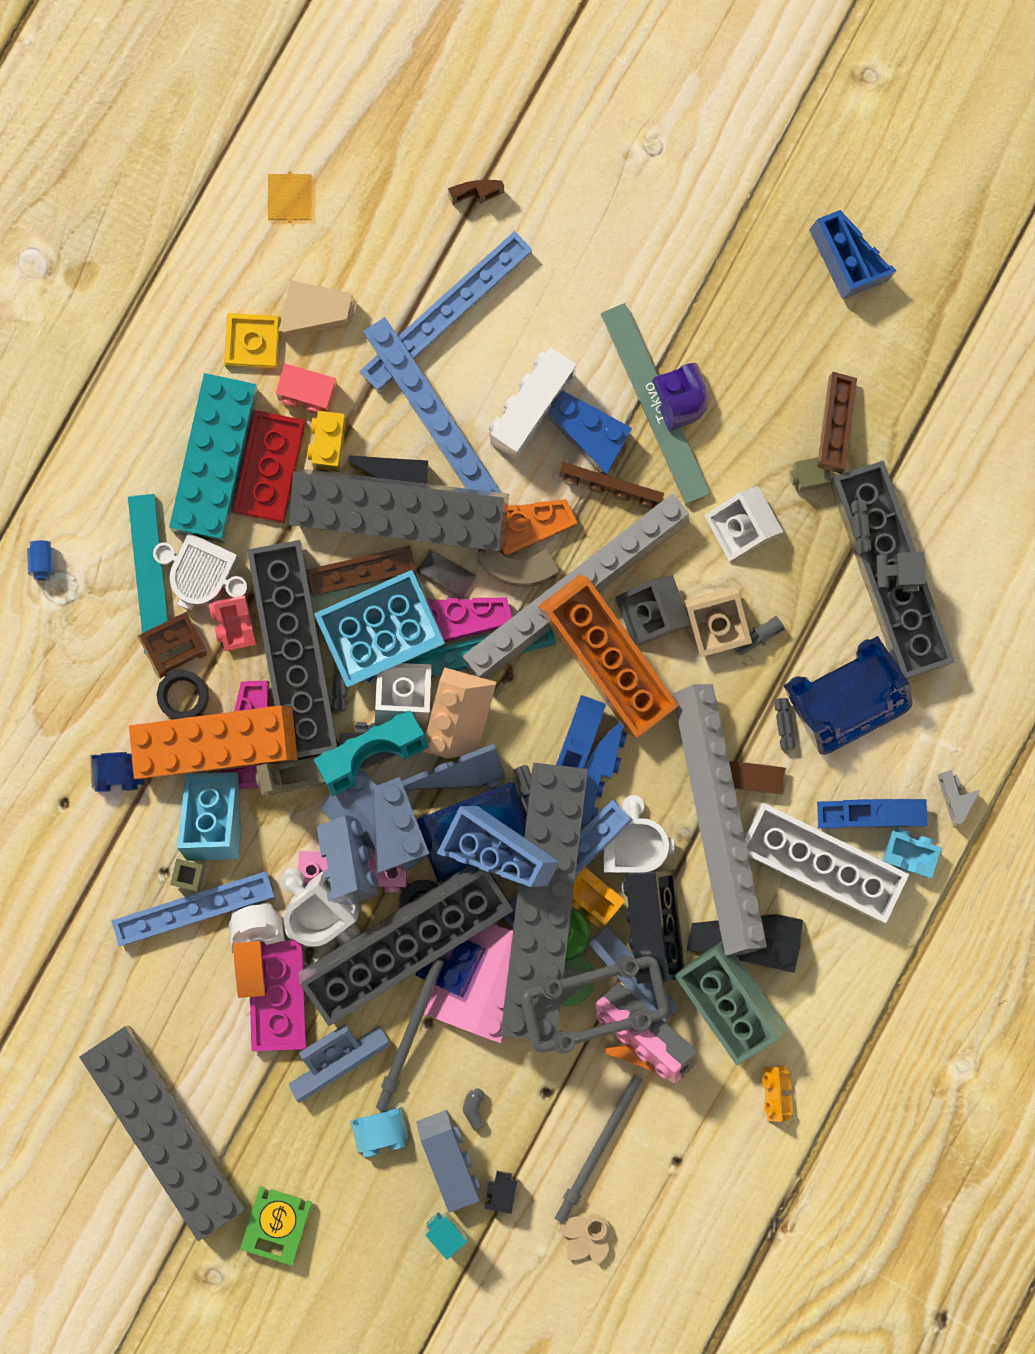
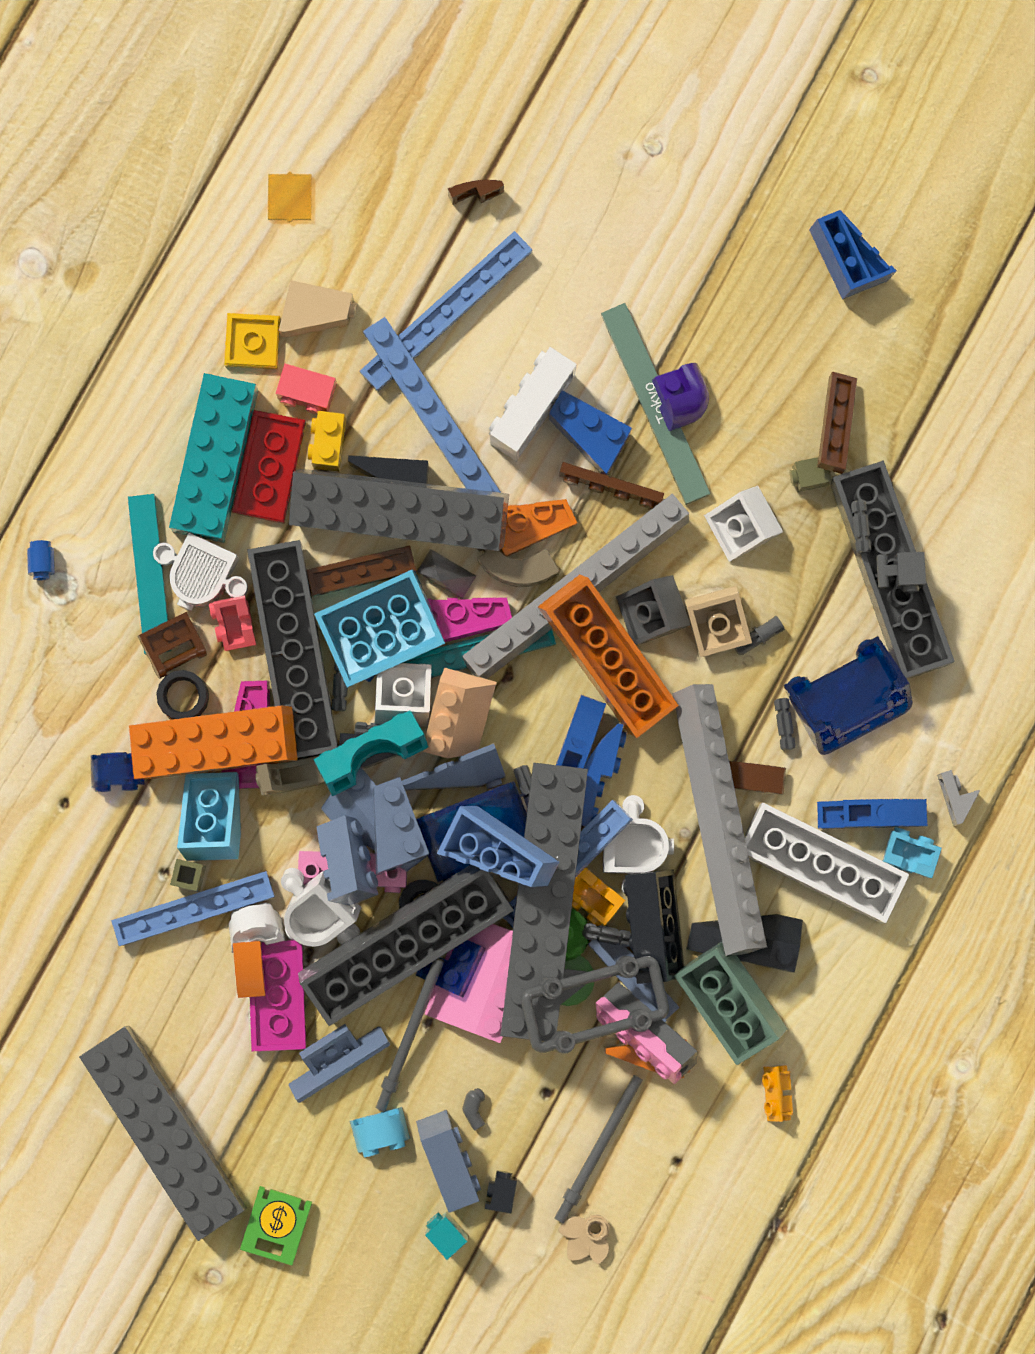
none -> dark grey axle [582,923,631,947]

